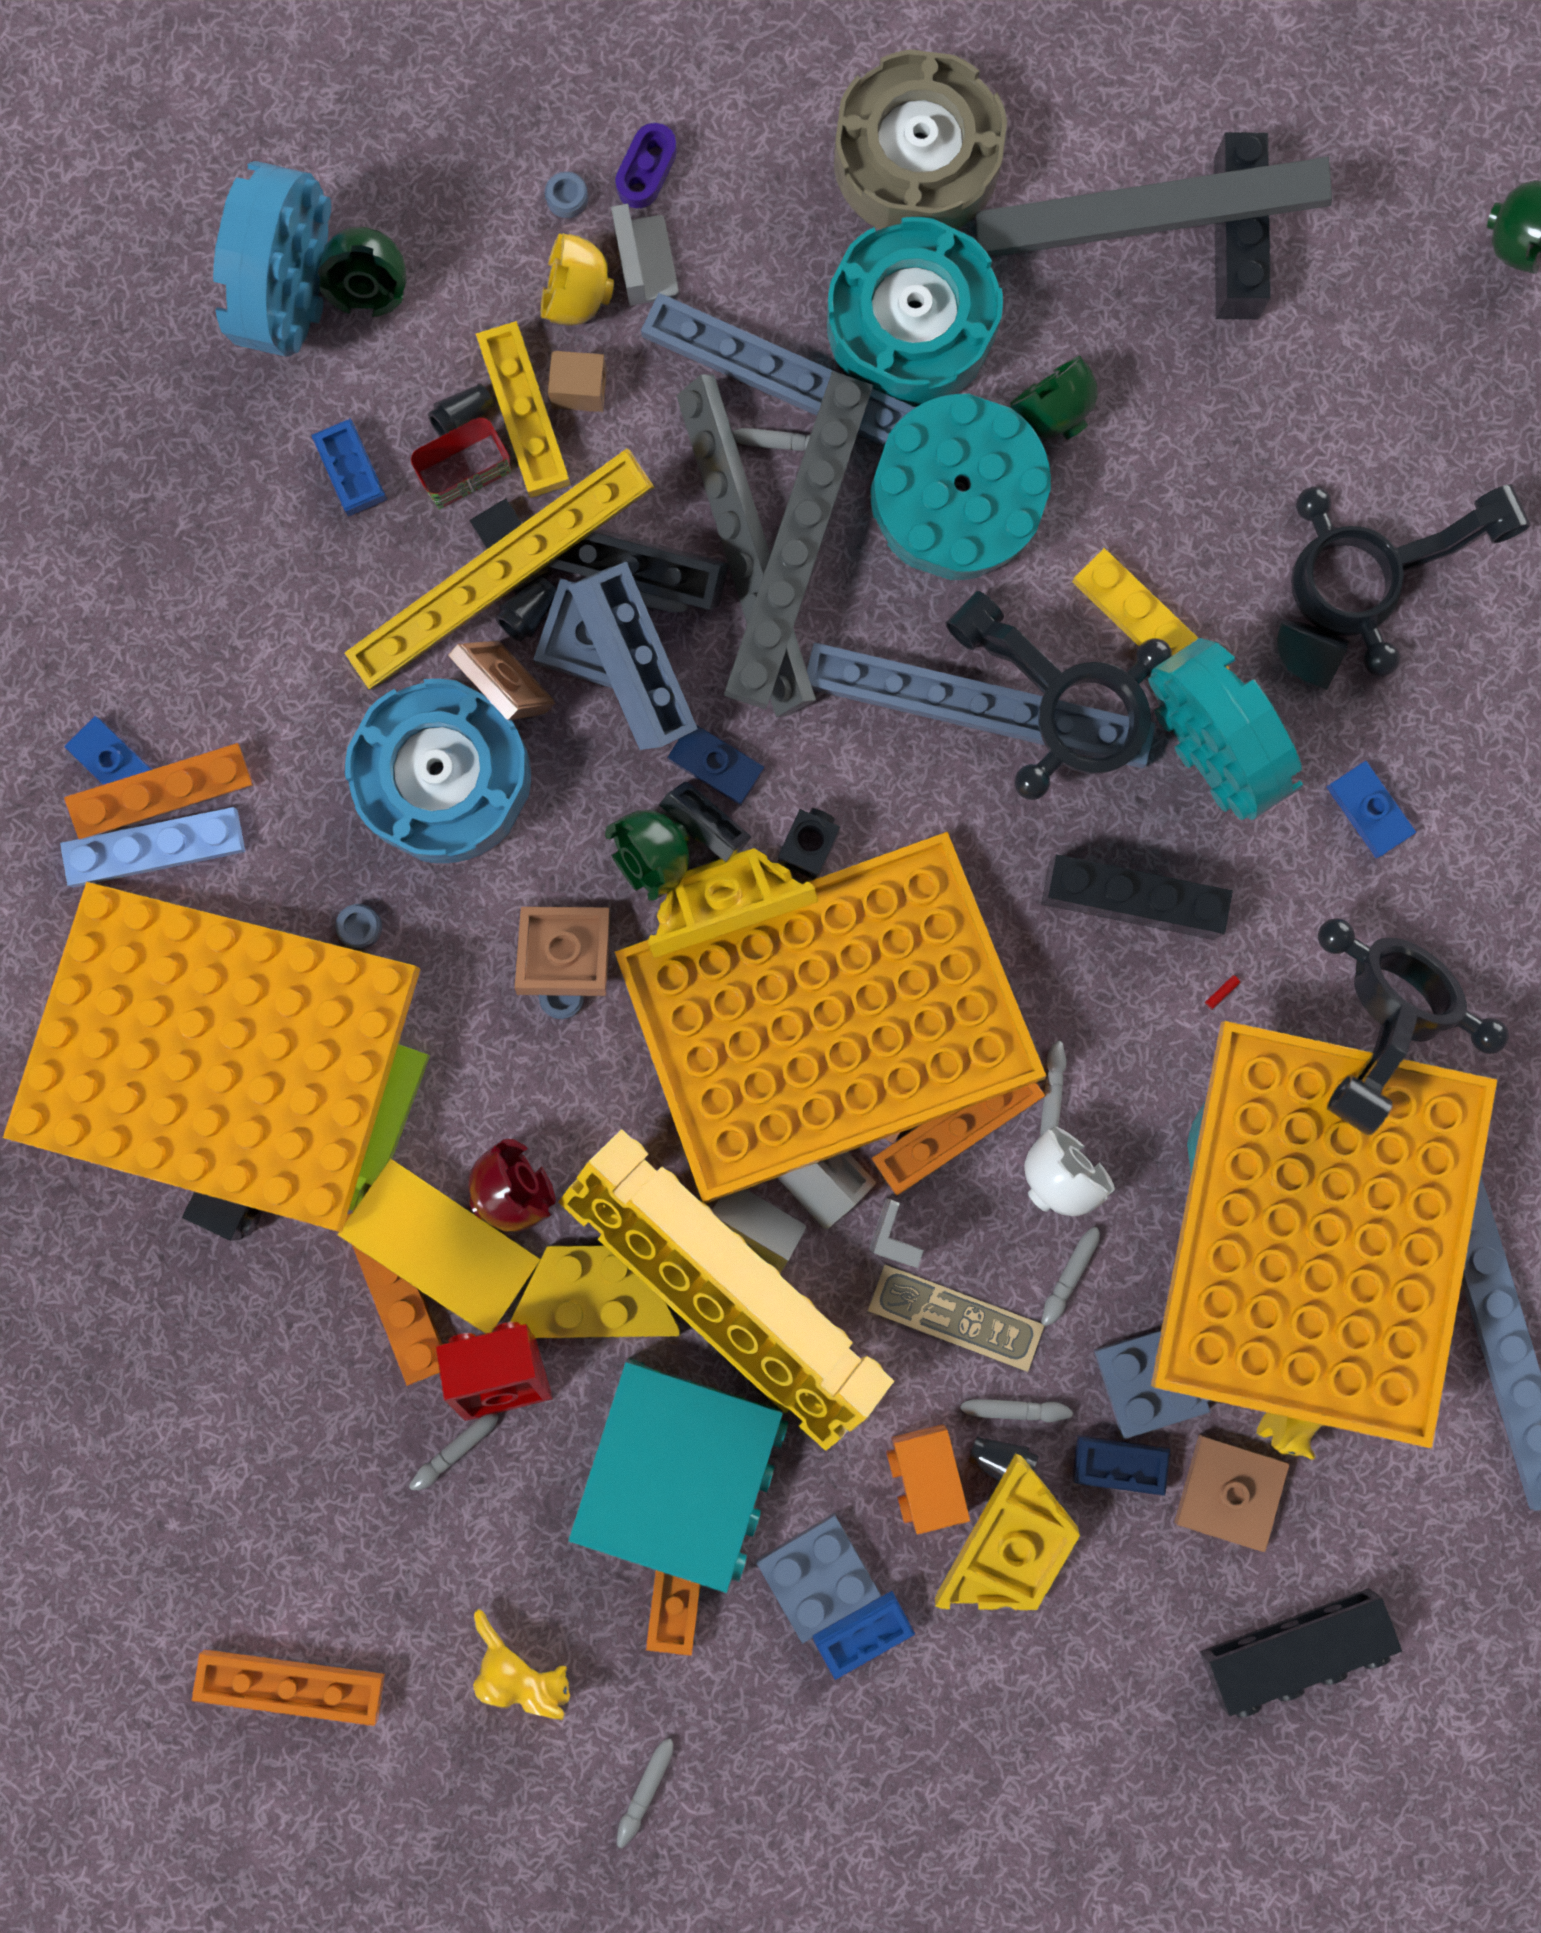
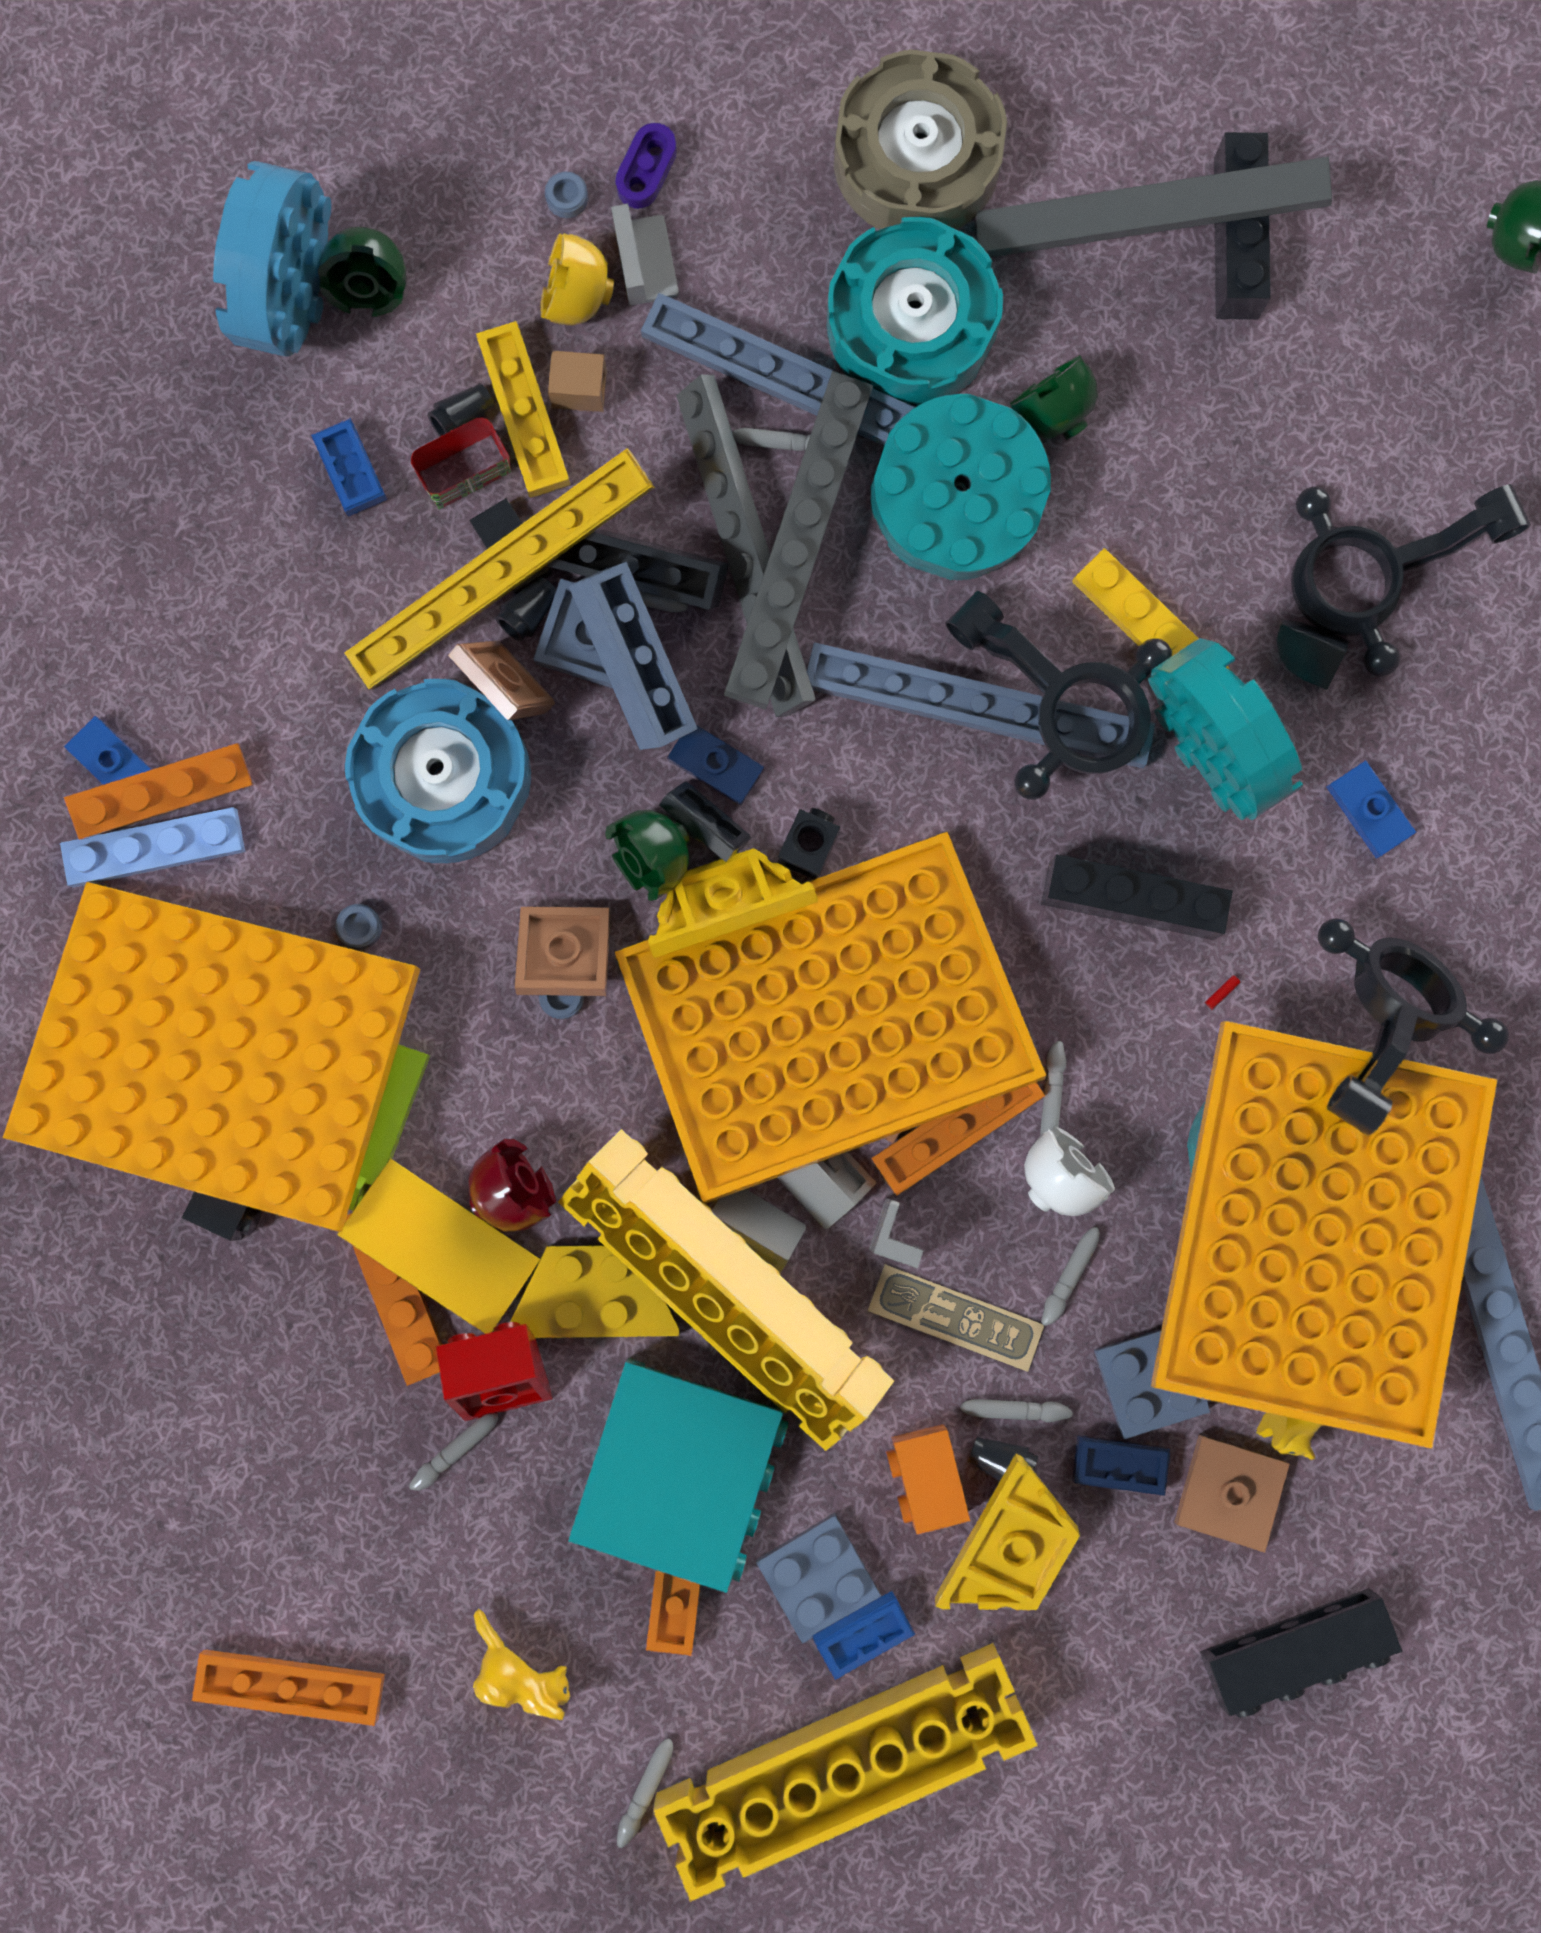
none -> yellow brick [653,1643,1038,1902]

